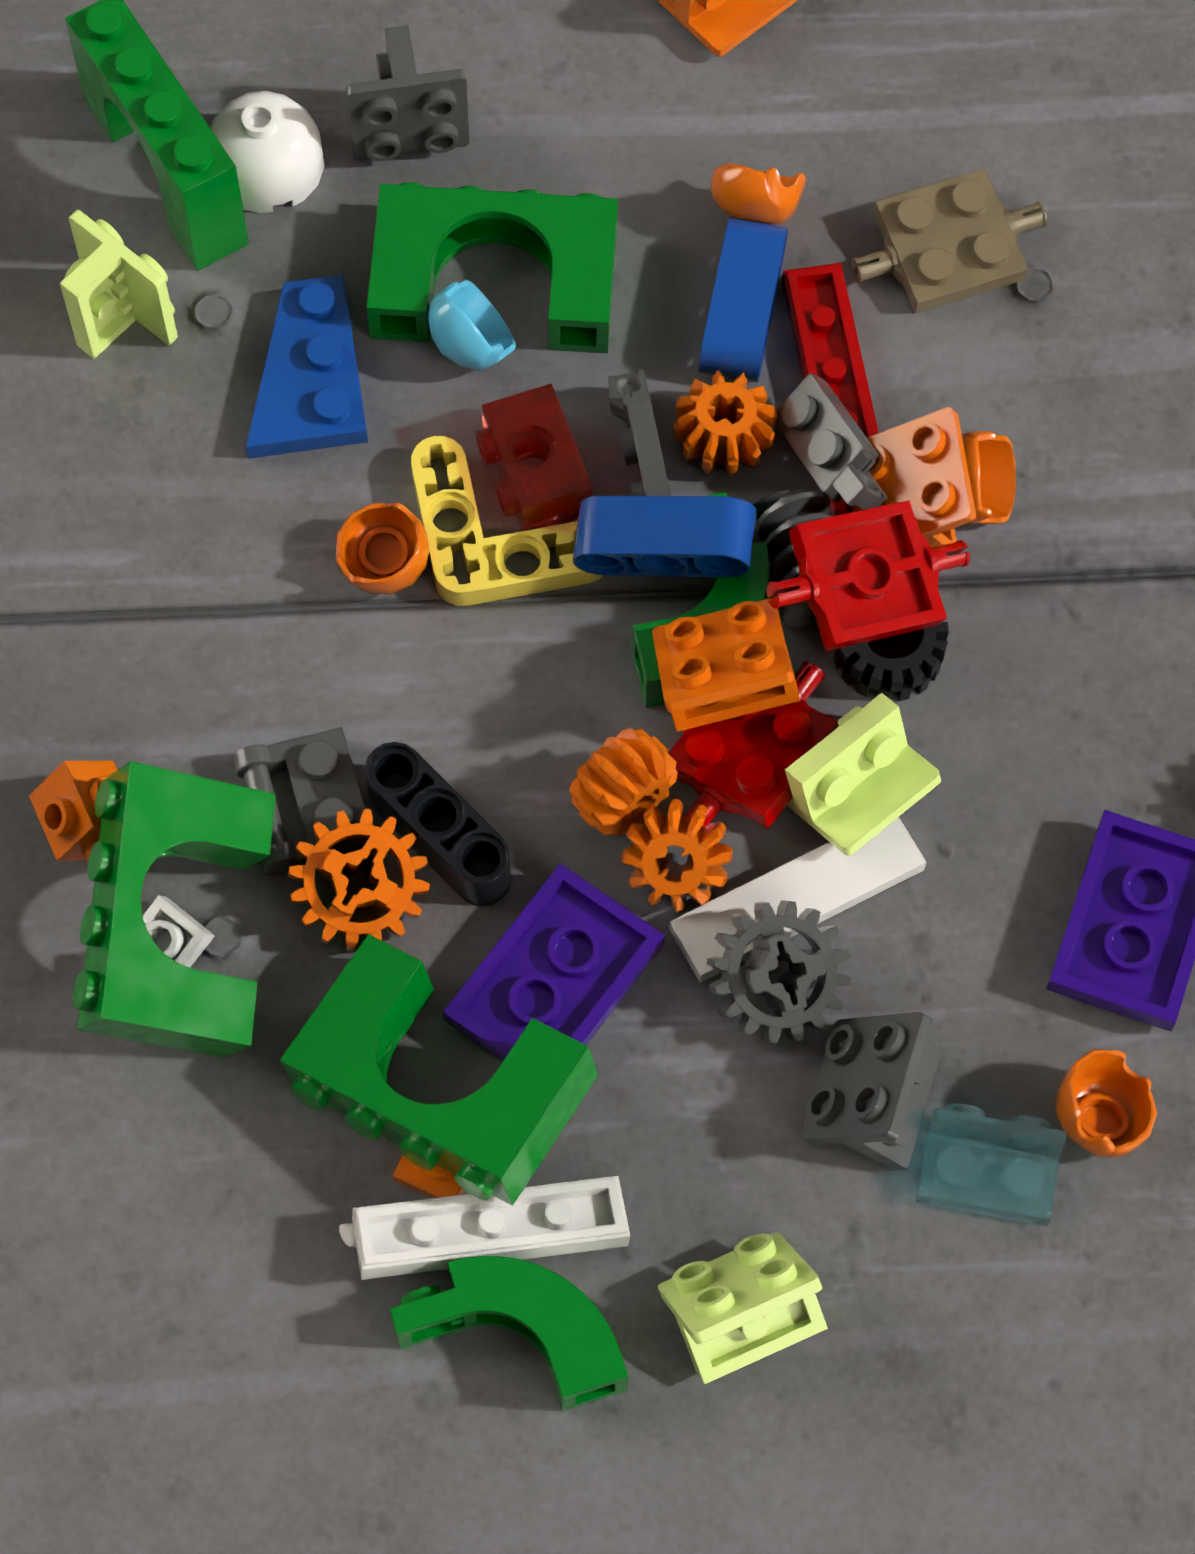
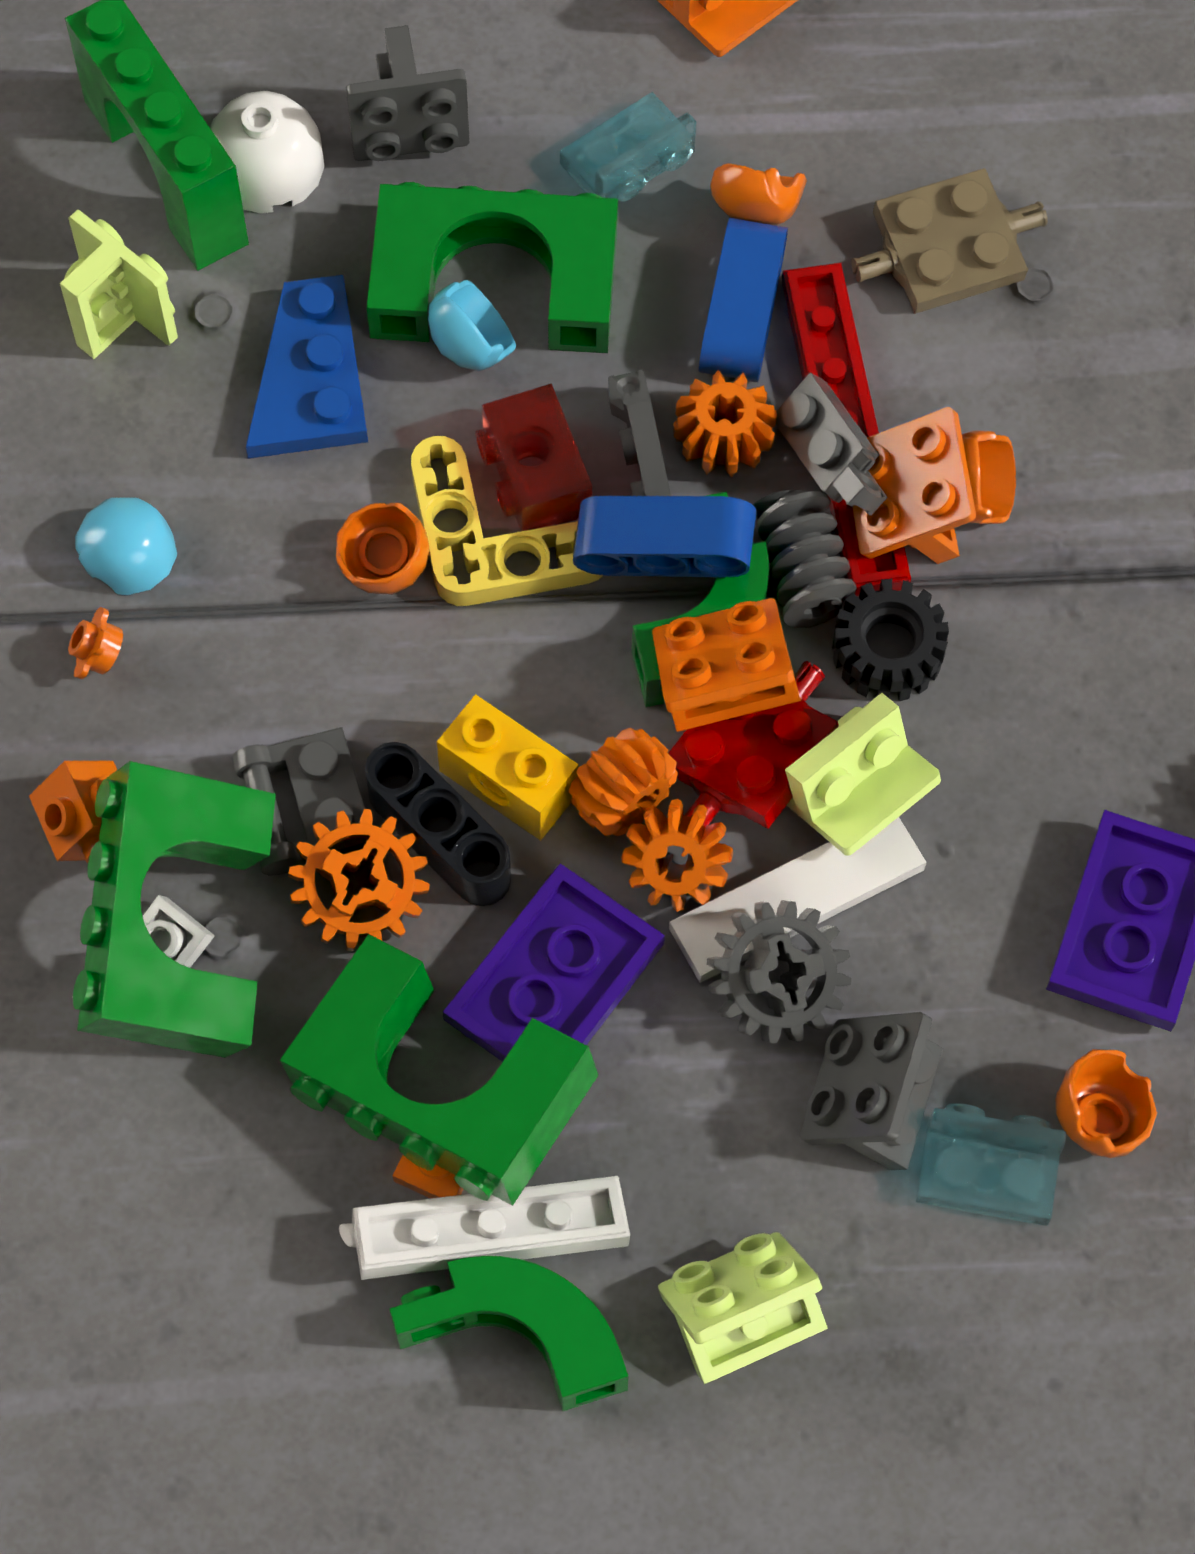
red plate [766,500,970,651] -> none
none -> orange plate [68,607,123,679]
none -> medium azure hair [75,497,177,595]
none -> yellow brick [437,694,579,841]
none -> clear light blue bracket [560,91,696,202]

